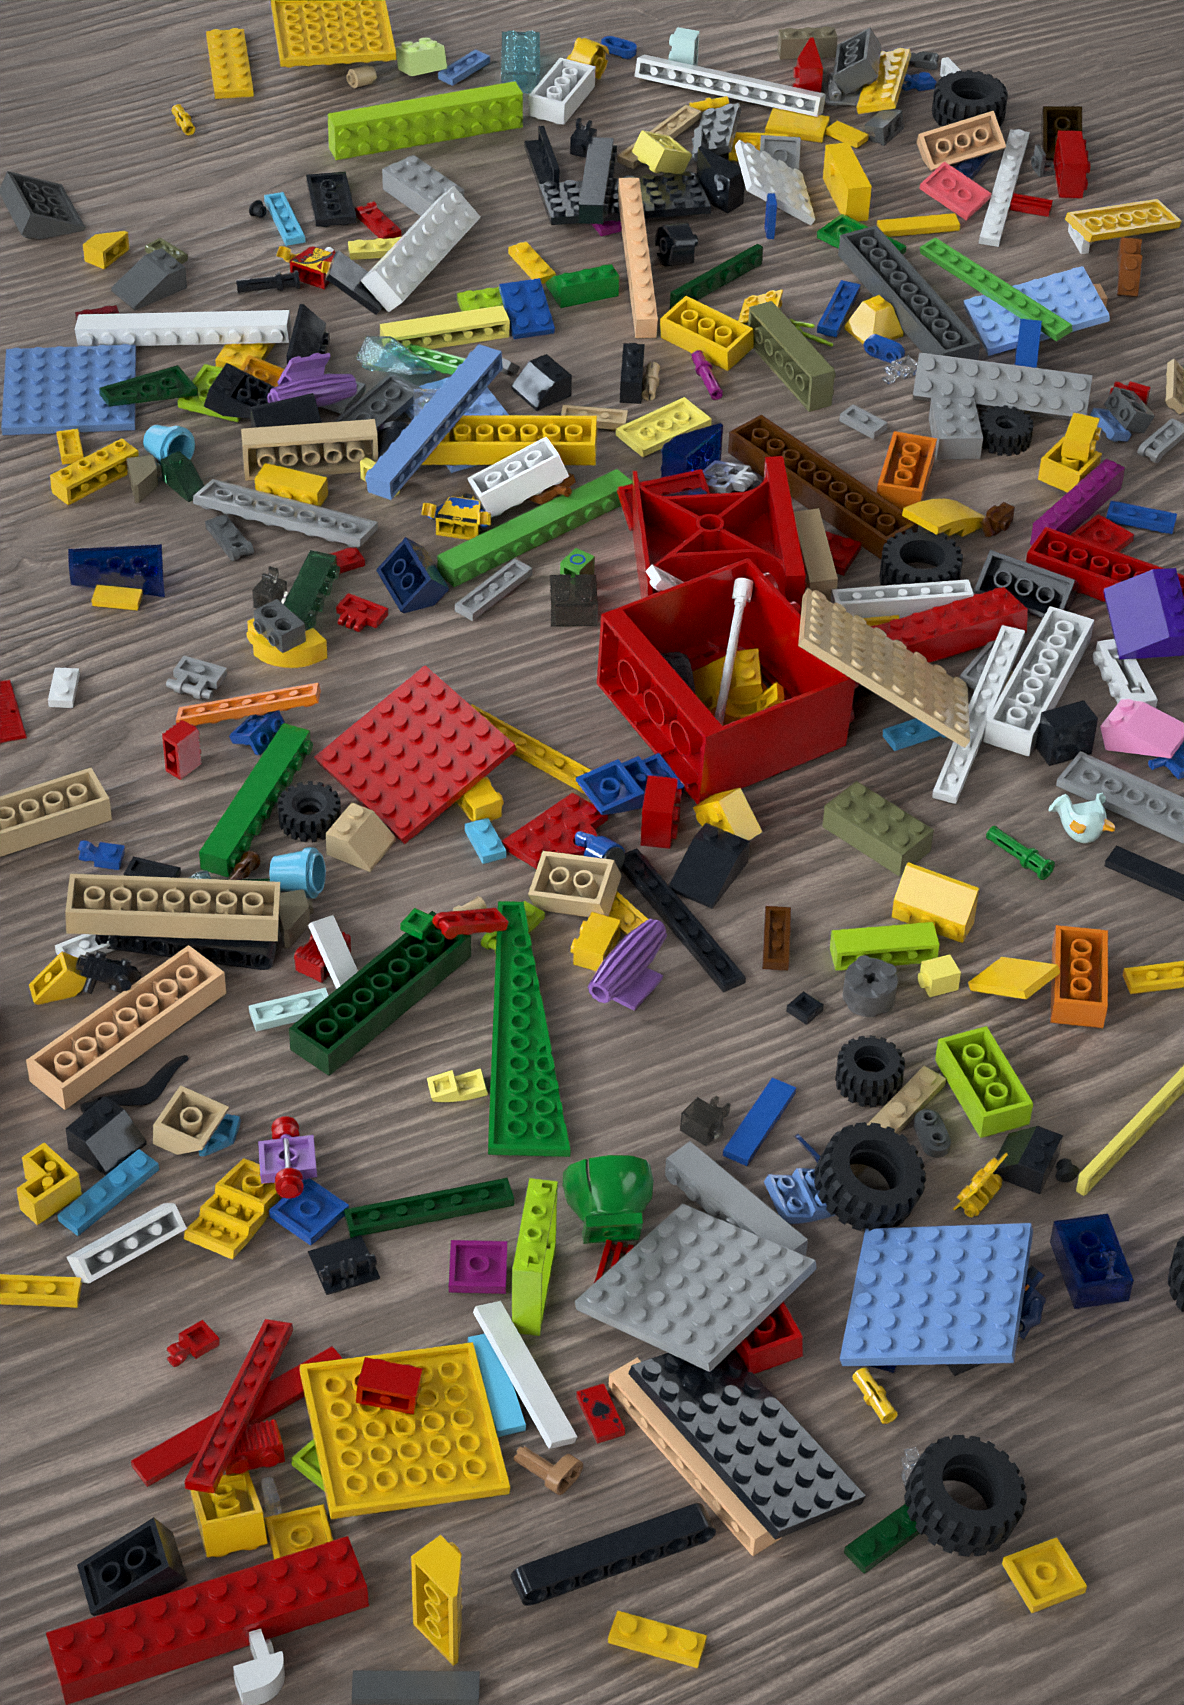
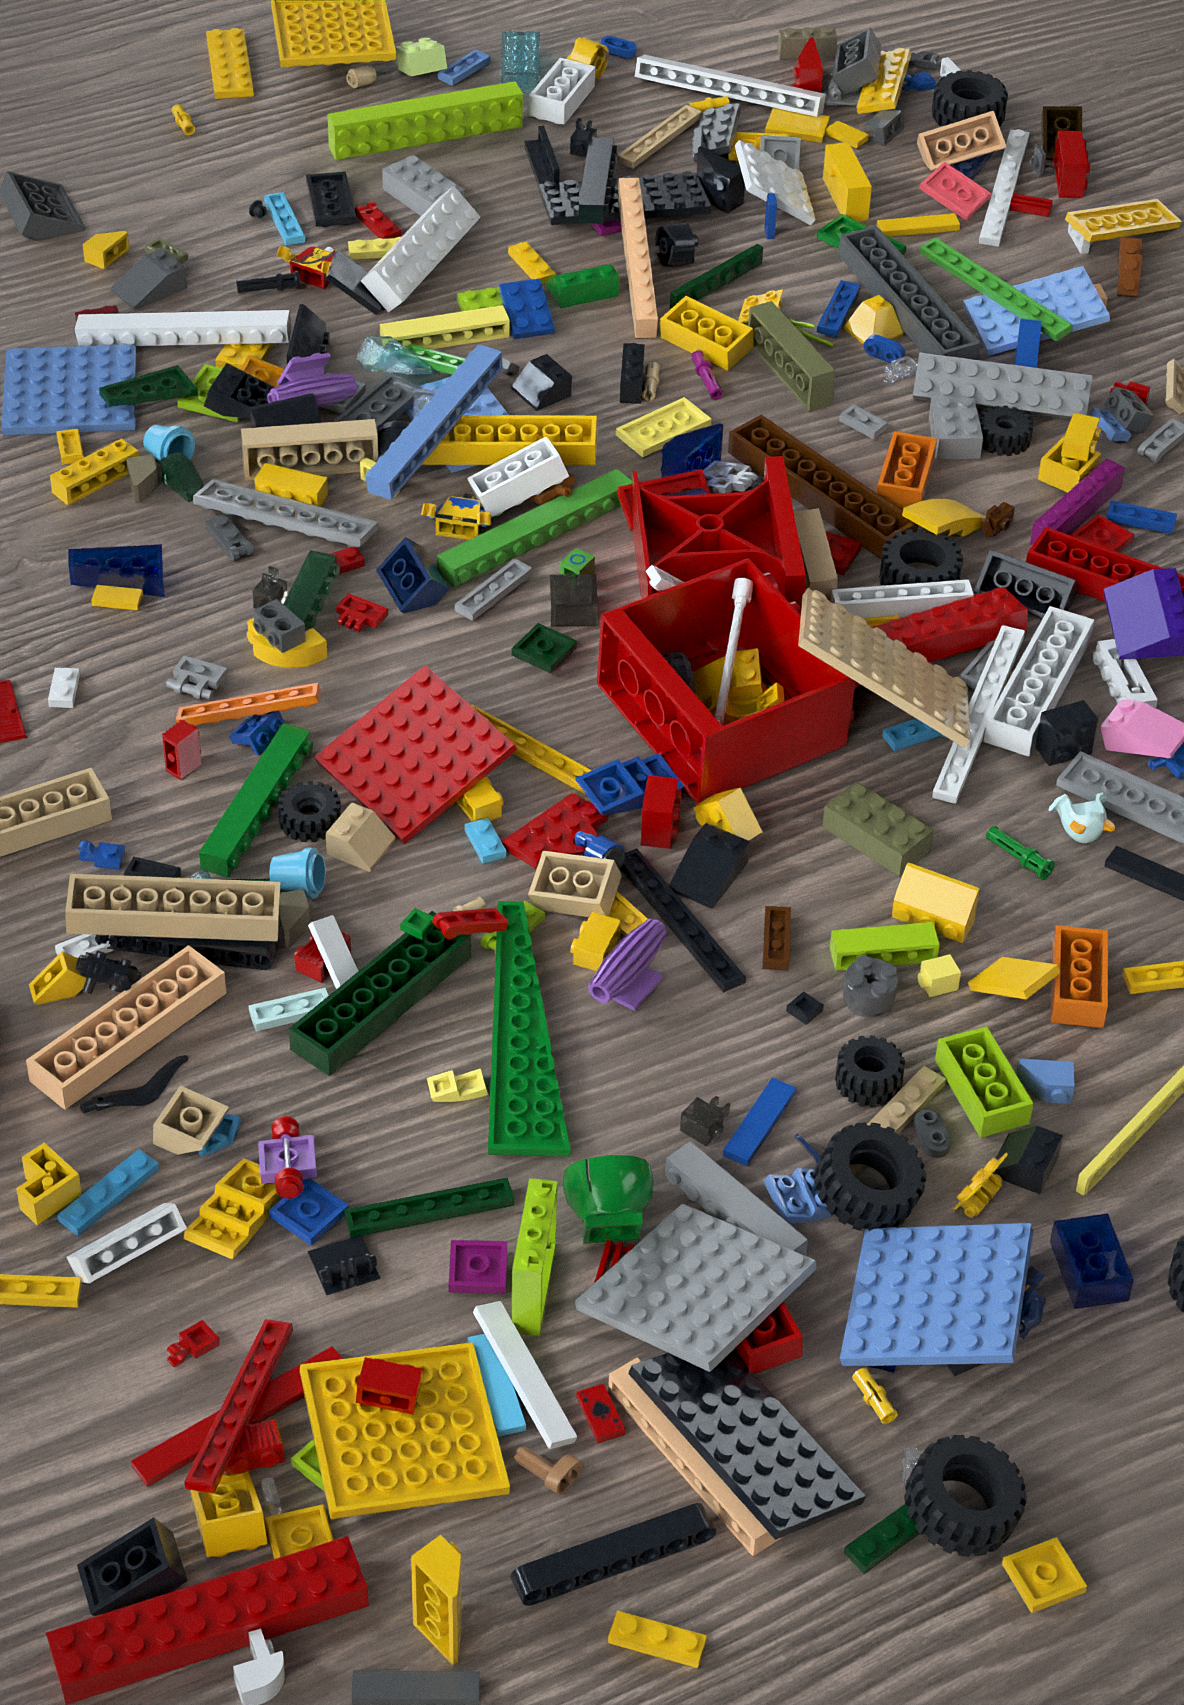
black slope [65,1096,147,1176] -> none
reddish brown pin [228,851,261,880] -> none
tan plate [561,405,628,430] -> none
light yellow brick [632,130,692,174] -> none
light aqua brick [668,27,699,66] -> none
black piece [1055,1158,1079,1182] -> none
none -> dark green plate [511,623,577,674]
none -> medium blue slope [1017,1058,1075,1104]

